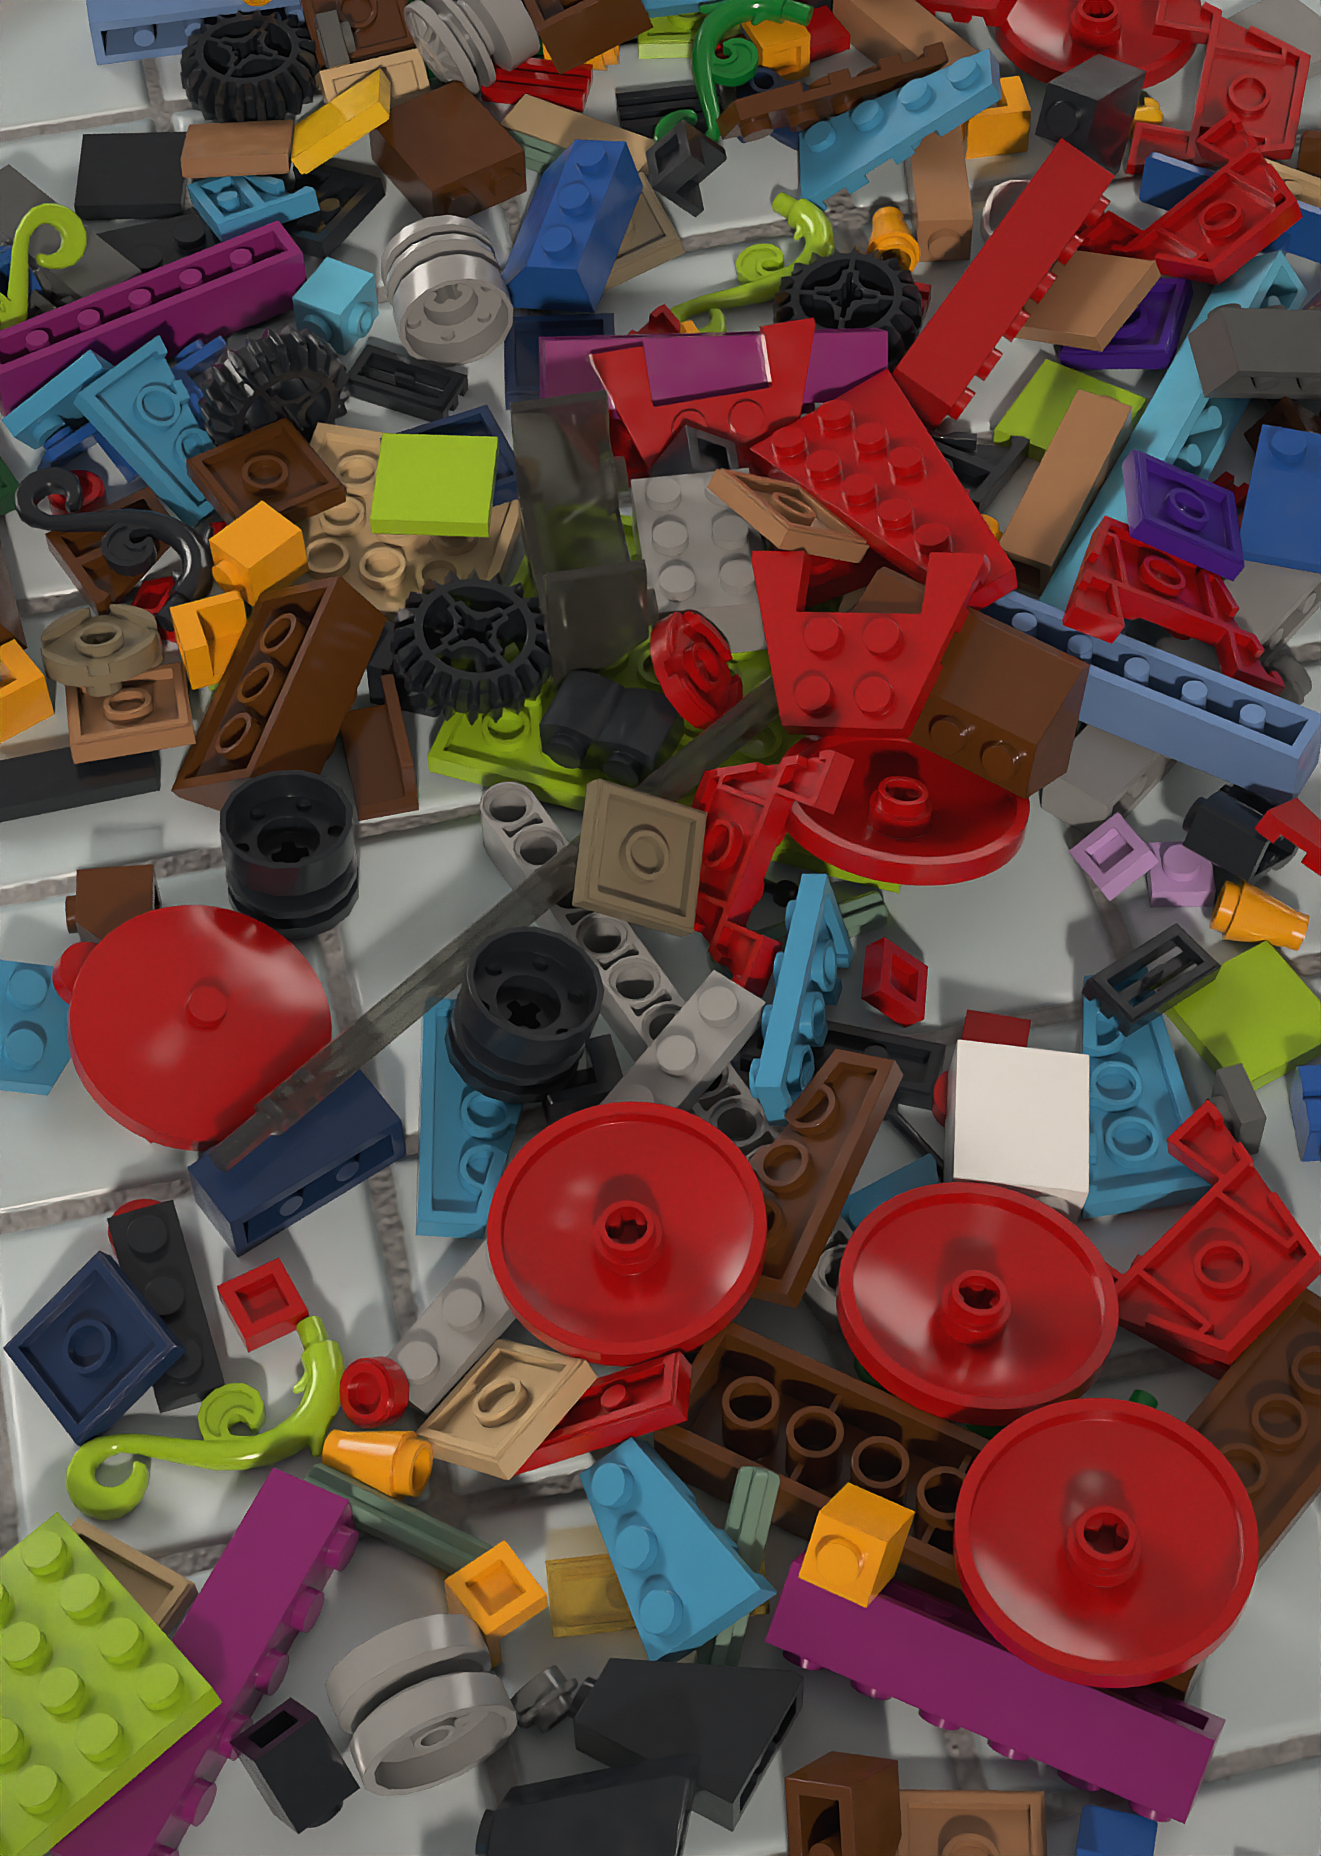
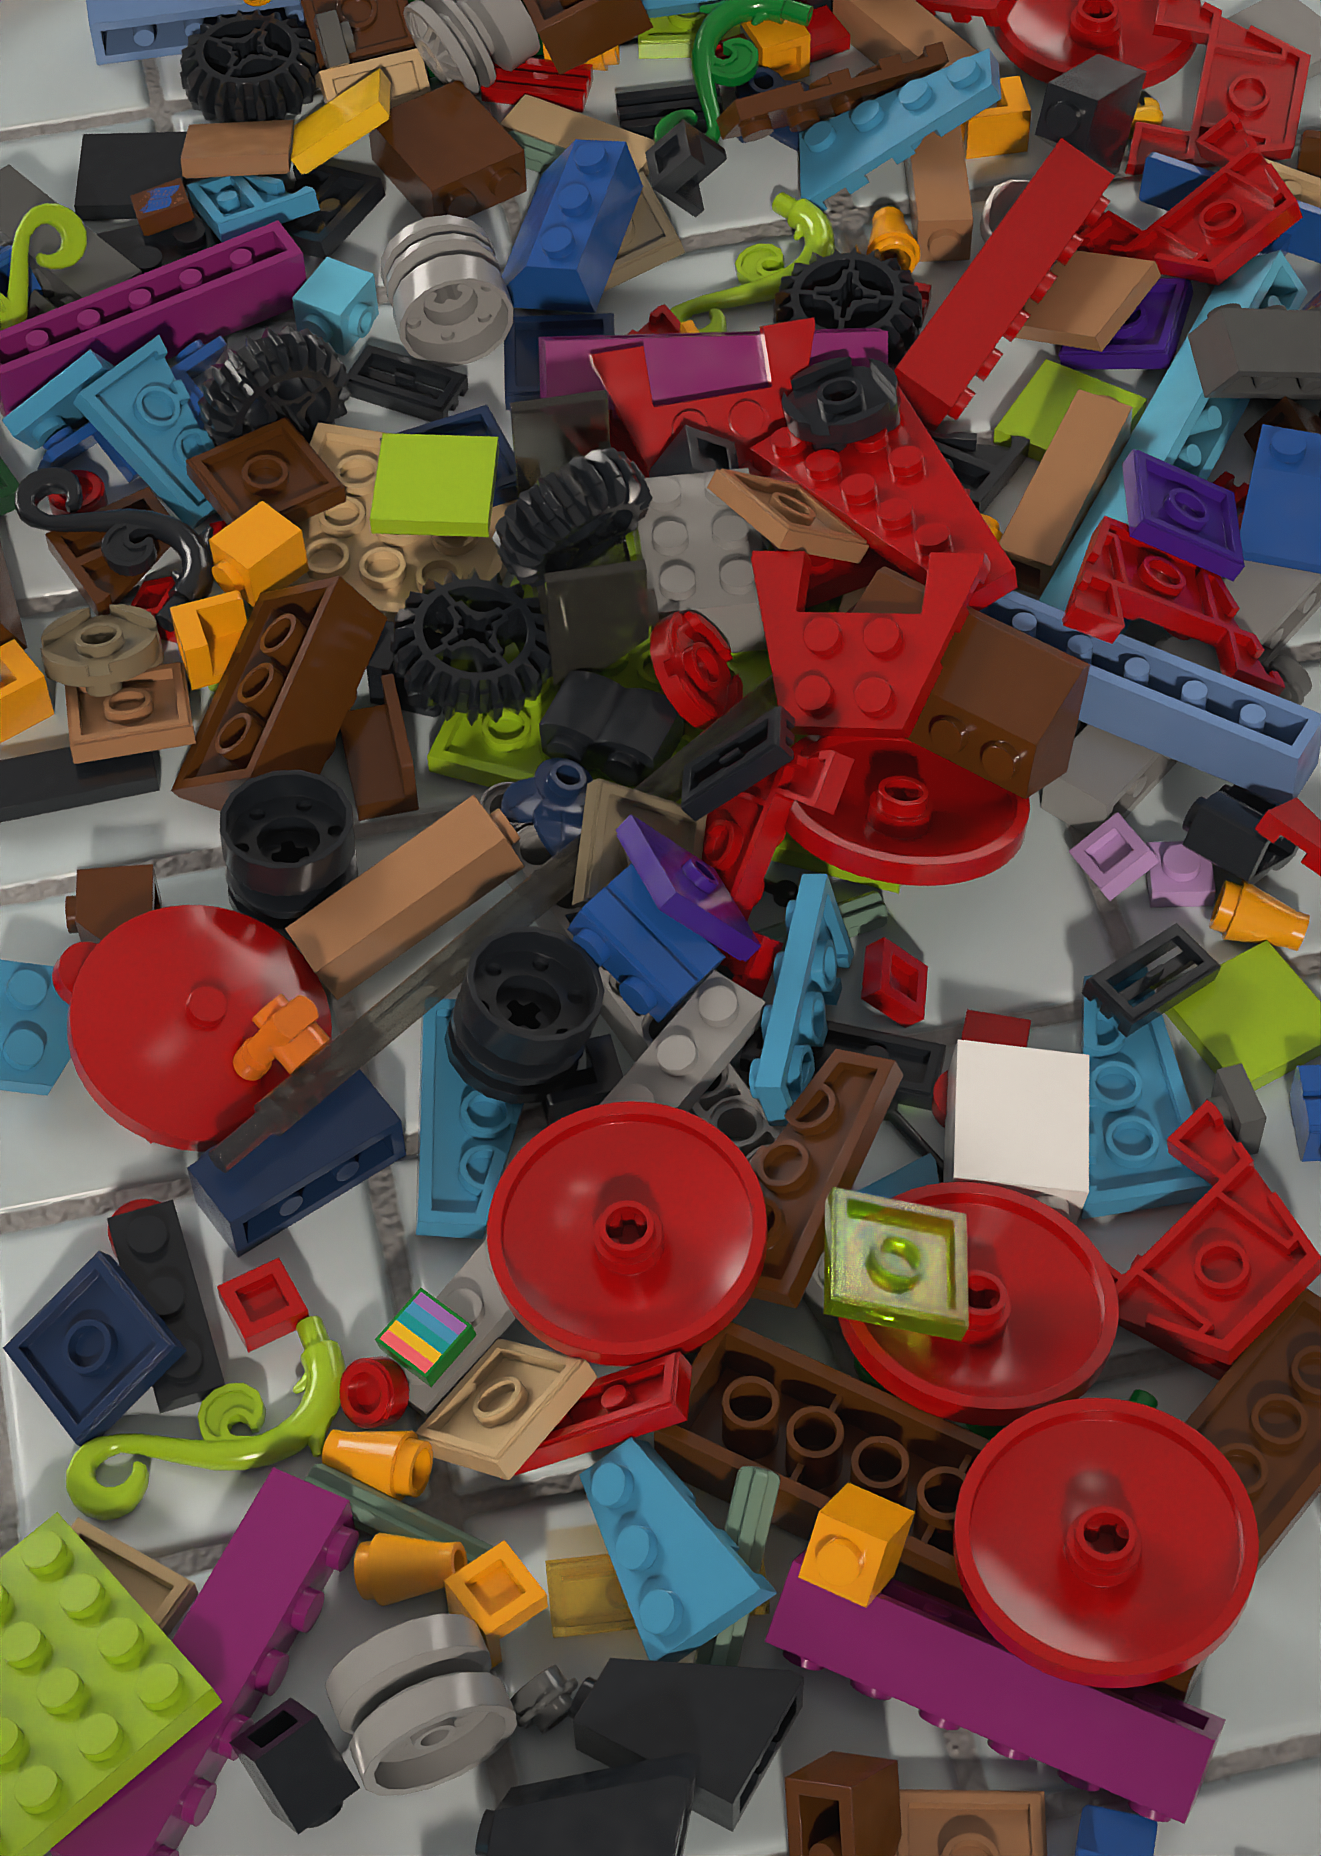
none -> reddish brown tile [130,177,195,236]
none -> orange plate [233,994,331,1081]
none -> medium nougat brick [285,795,525,1000]
none -> light orange cone [354,1533,468,1606]
none -> tile [375,1288,477,1387]
none -> black gear [492,448,653,587]
none -> dark blue plate [501,758,593,860]
none -> blue brick [567,863,725,1023]
none -> dark purple plate [616,814,761,962]
none -> black tile [681,705,795,822]
none -> black plate [782,357,901,453]
none -> clear neon green tile [824,1187,969,1341]

